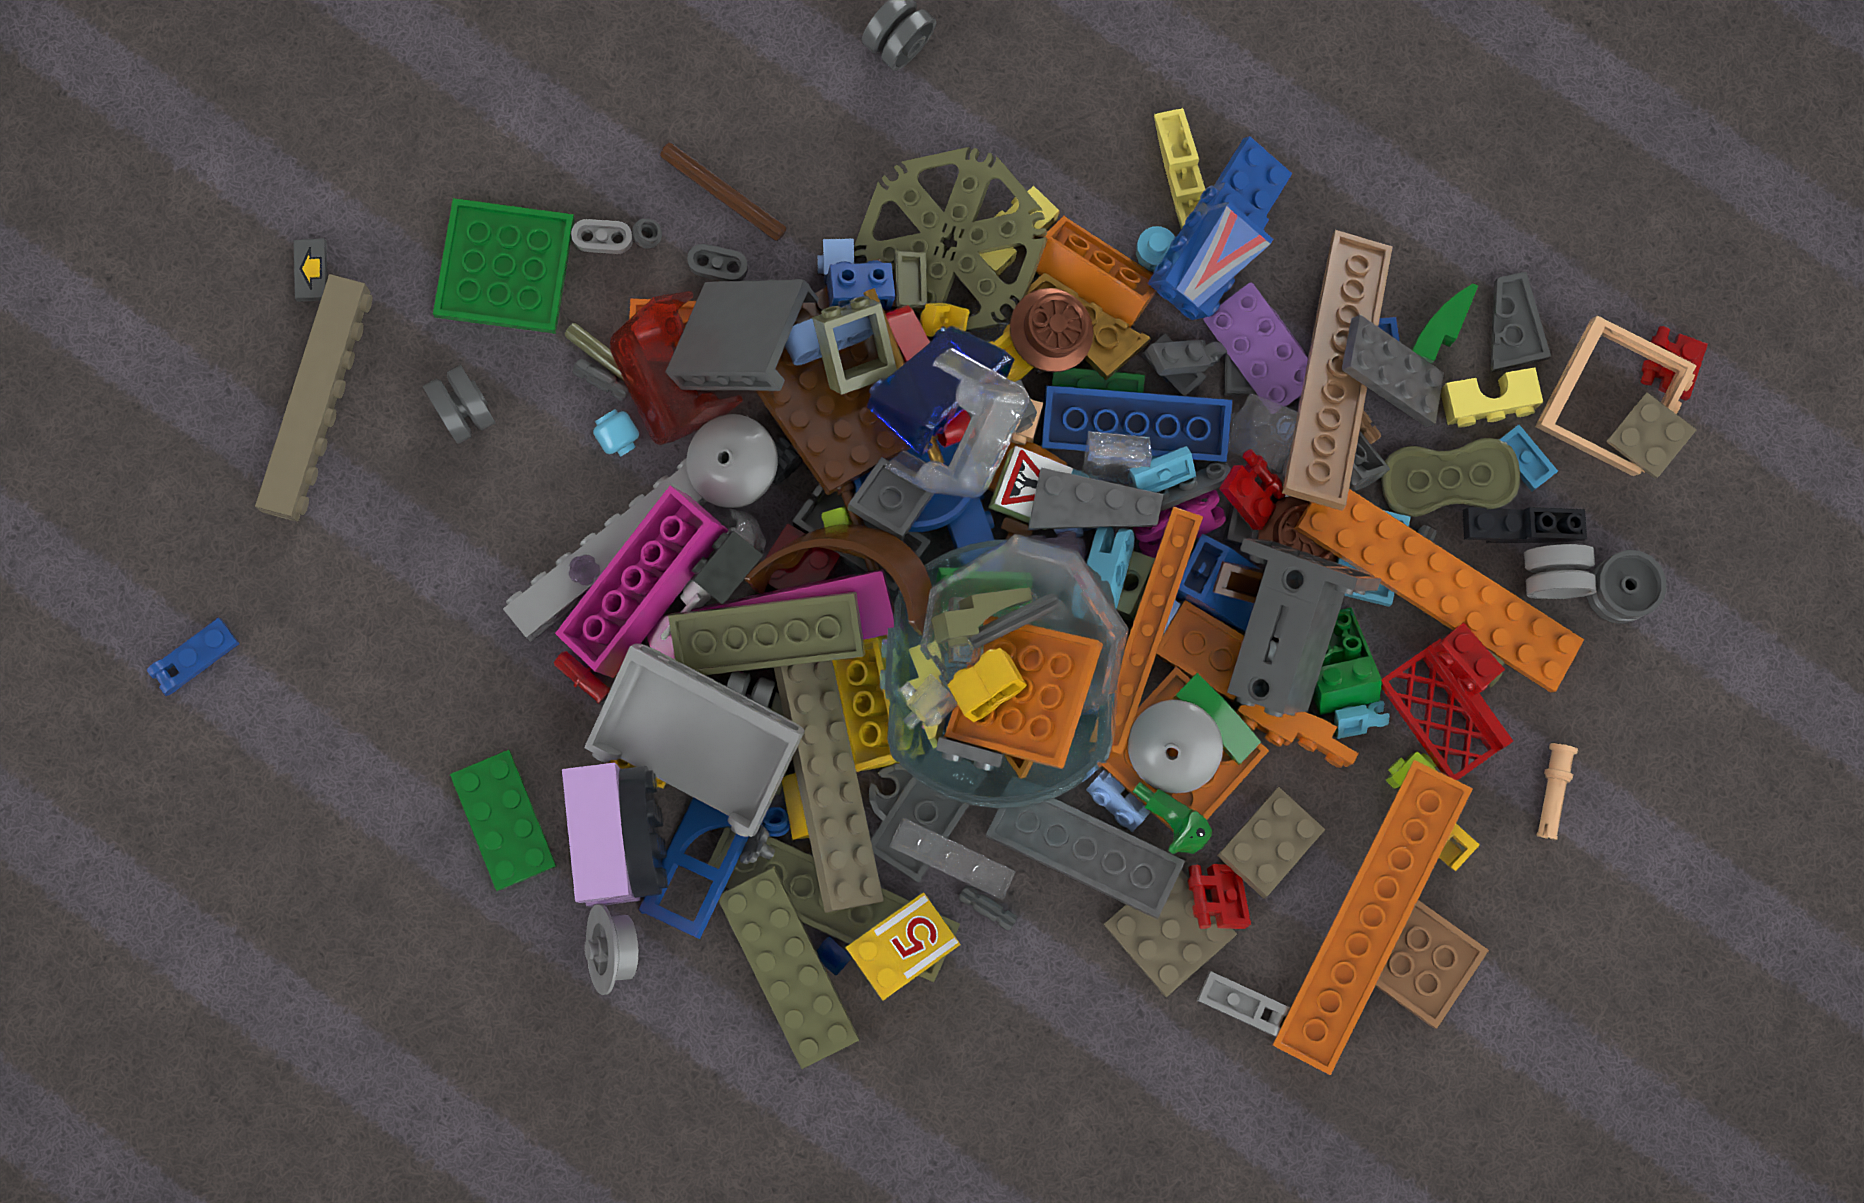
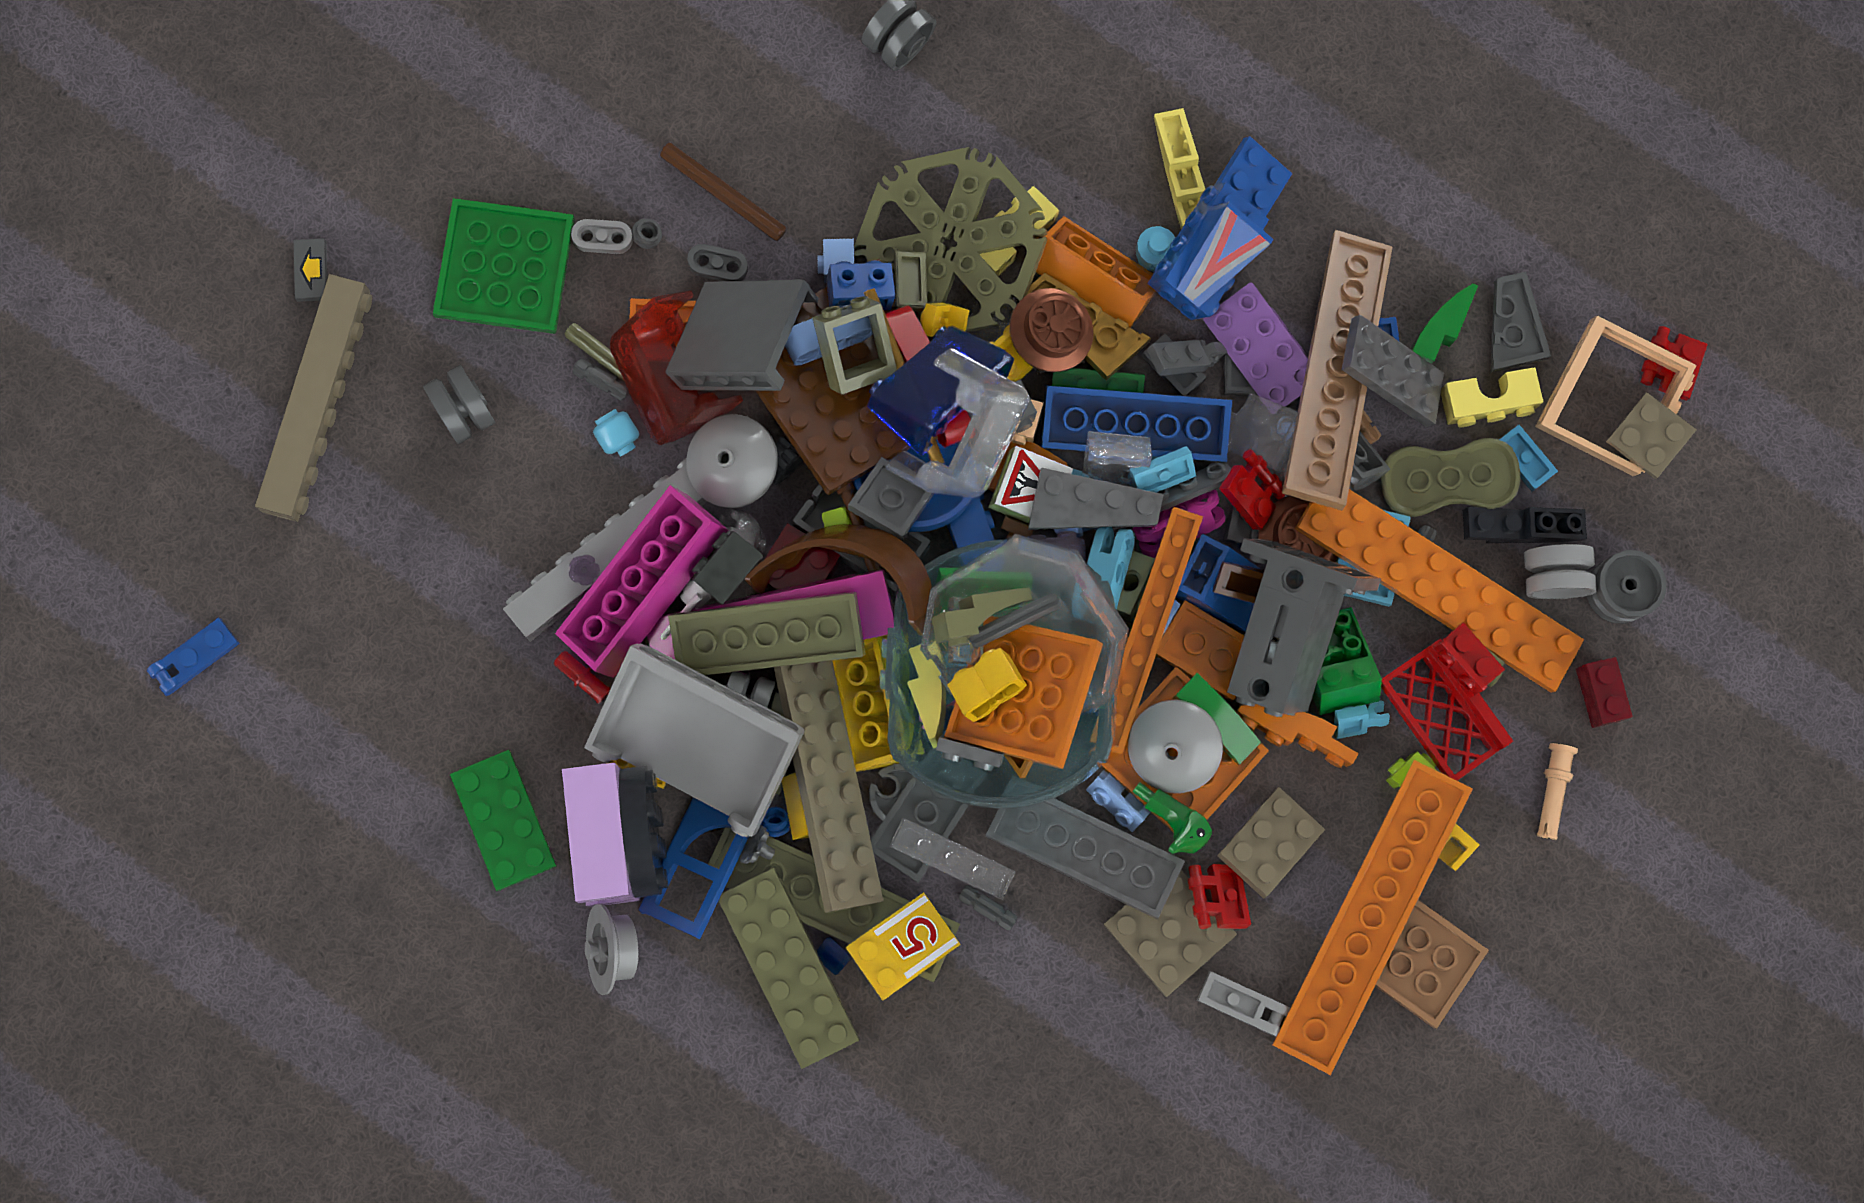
clear piece [900,674,958,730] -> none
none -> dark red brick [1576,657,1633,728]

